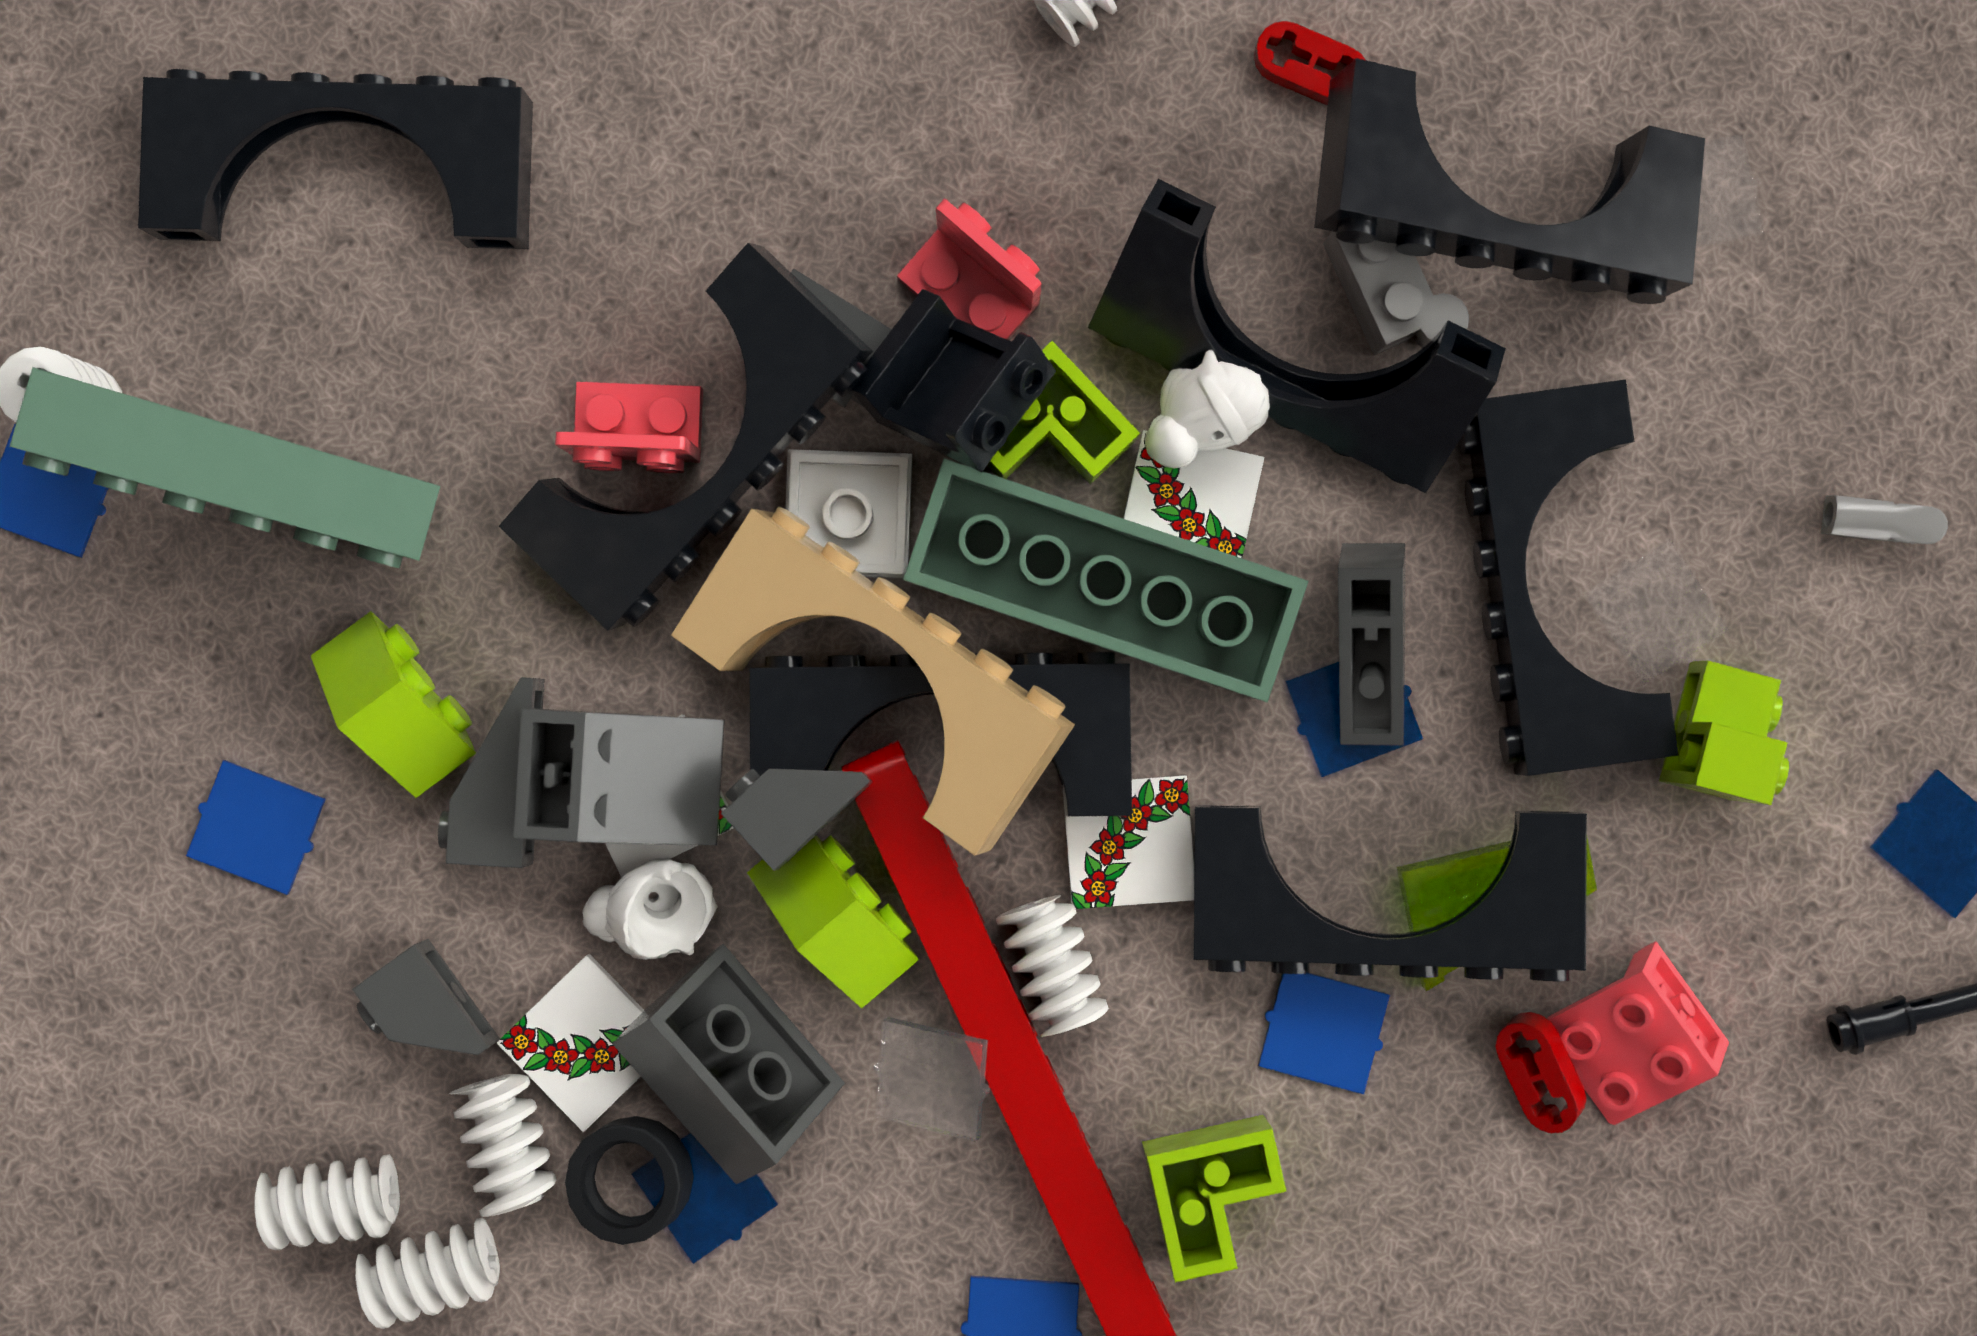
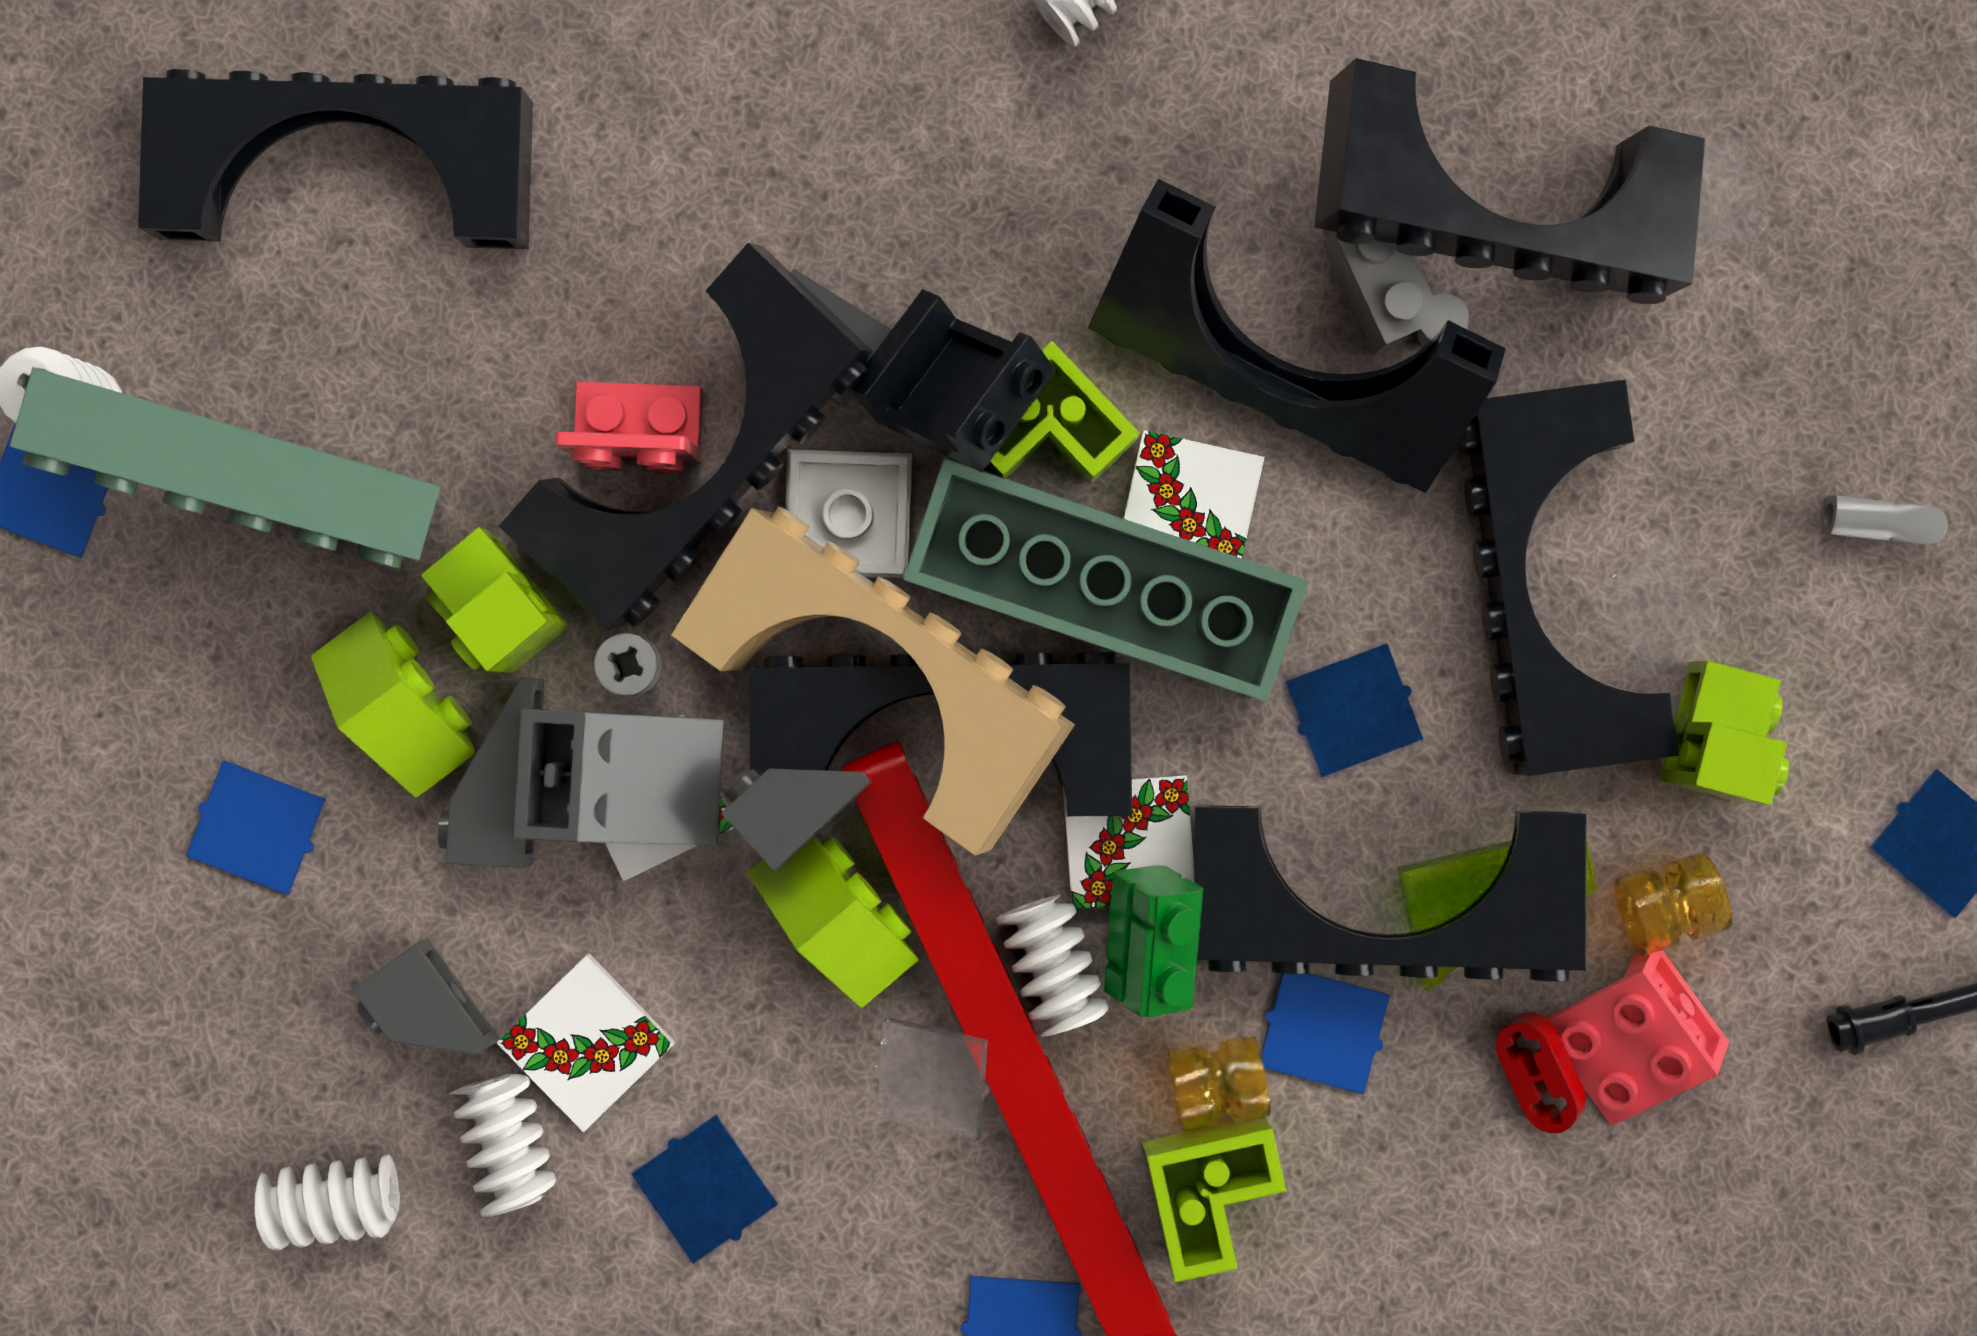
white piece [355,1218,500,1329] -> none
black tyre [565,1116,694,1245] -> none
white piece [582,858,718,960] -> none
dark grey slope [612,944,845,1185] -> none
coral bracket [897,199,1042,340] -> none
white piece [1145,350,1270,469] -> none
red beam [1254,21,1365,105] -> none
dark grey slope [1338,543,1405,745] -> none
none -> lime brick [421,527,570,673]
none -> light grey wheel [594,633,663,696]
none -> green brick [1104,865,1203,1017]
none -> clear yellow wheel [1167,1035,1271,1132]
none -> clear yellow wheel [1614,852,1732,956]

